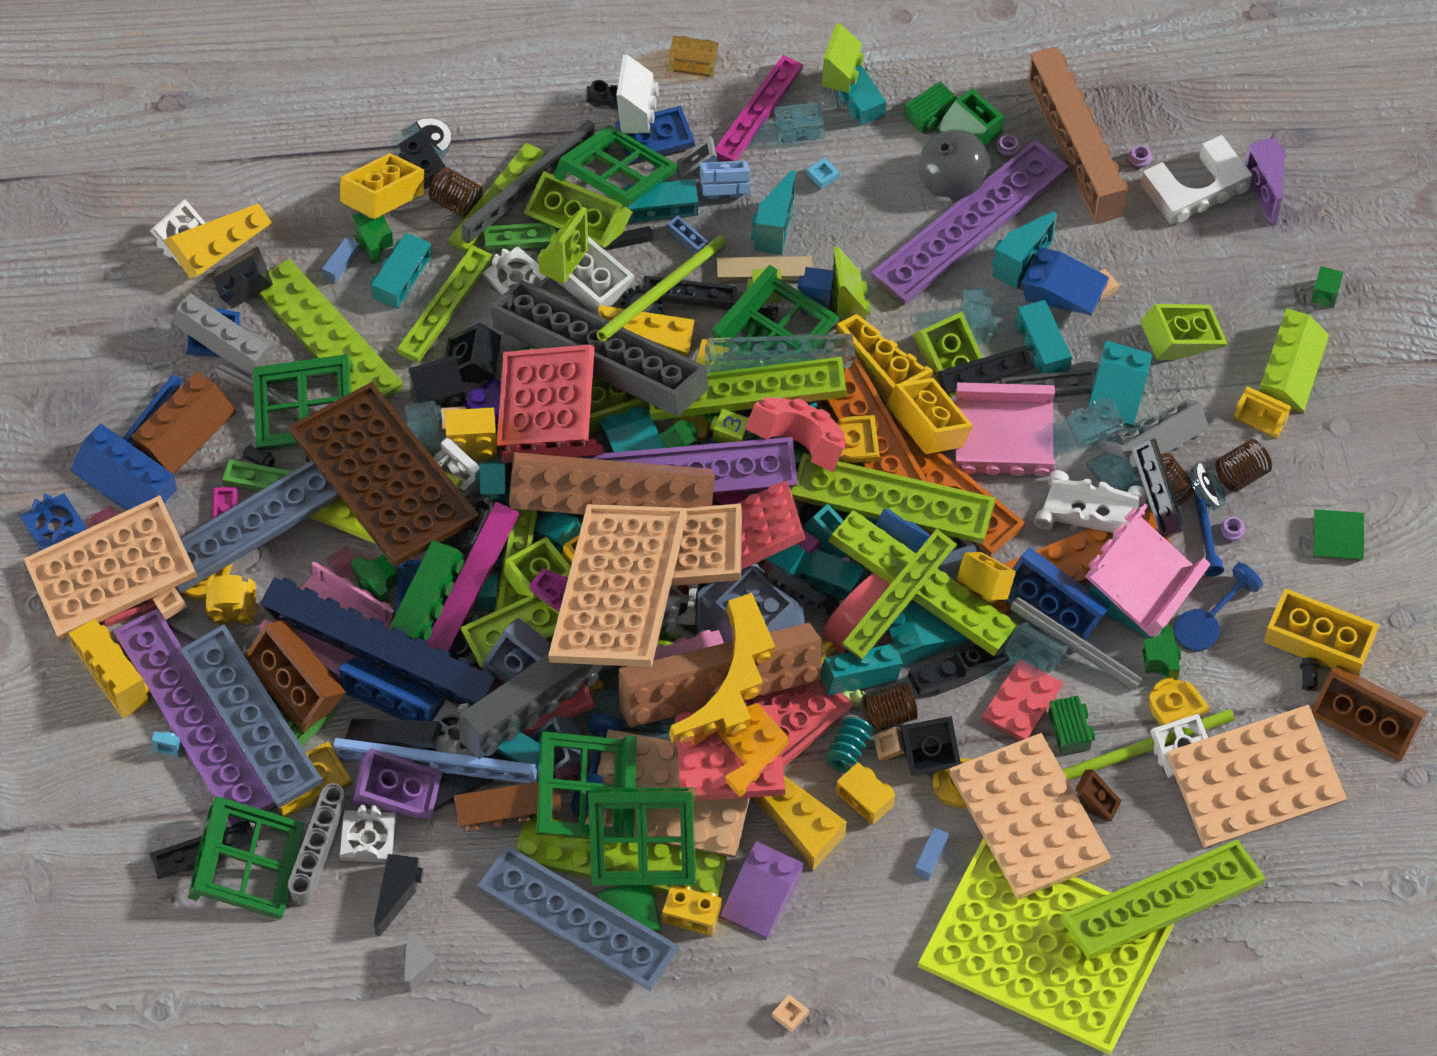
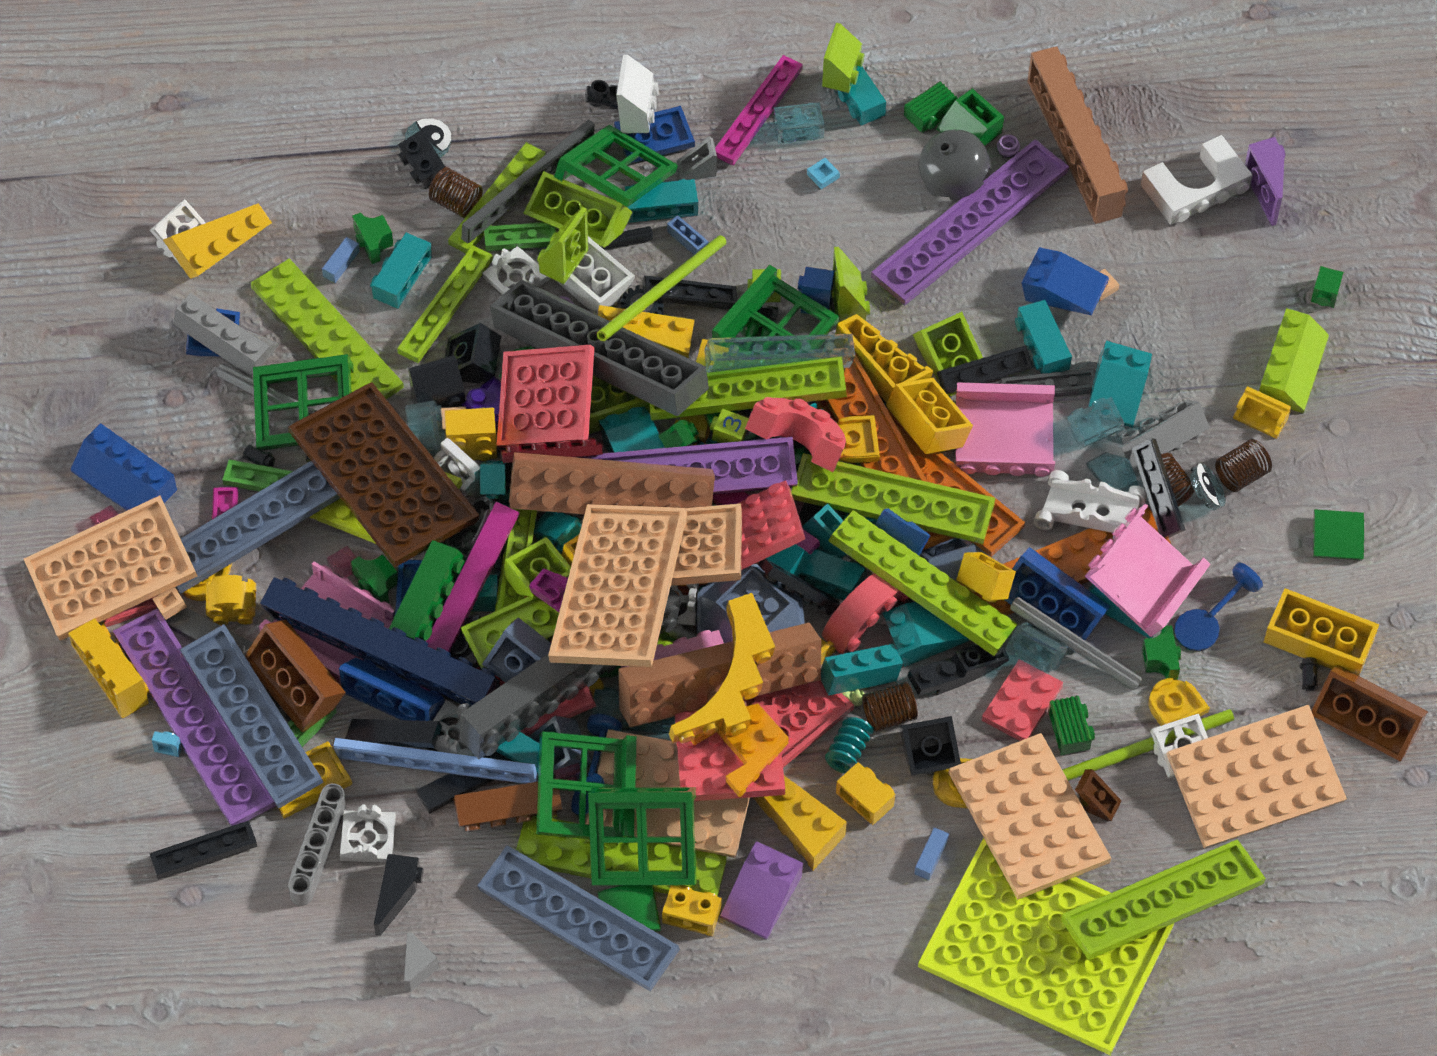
blue piece [20,493,87,550] -> none
blue axle [123,375,183,446] -> none
dark orange slope [131,372,236,474] -> none
green window [187,796,305,920] -> none
black slope [212,246,273,308] -> none
yellow brick [340,153,424,219] -> none
medium lavender slope [350,748,442,820] -> none
clear yellow brick [668,35,719,78] -> none
light blue brick [699,161,750,199] -> none
tan tile [717,256,812,282] -> none
teal slope [751,170,796,255] -> none
light nougat plate [772,995,809,1033] -> none
lime plate [842,529,957,661] -> none
light nougat plate [873,727,905,761] -> none
clear light blue brick [960,287,997,344] -> none
teal slope [992,211,1057,289] -> none
lavender plate [1128,145,1152,167] -> none
lime slope [1140,304,1228,360] -> none
blue piece [1191,472,1224,577] -> none
lavender plate [1220,517,1245,541] -> none

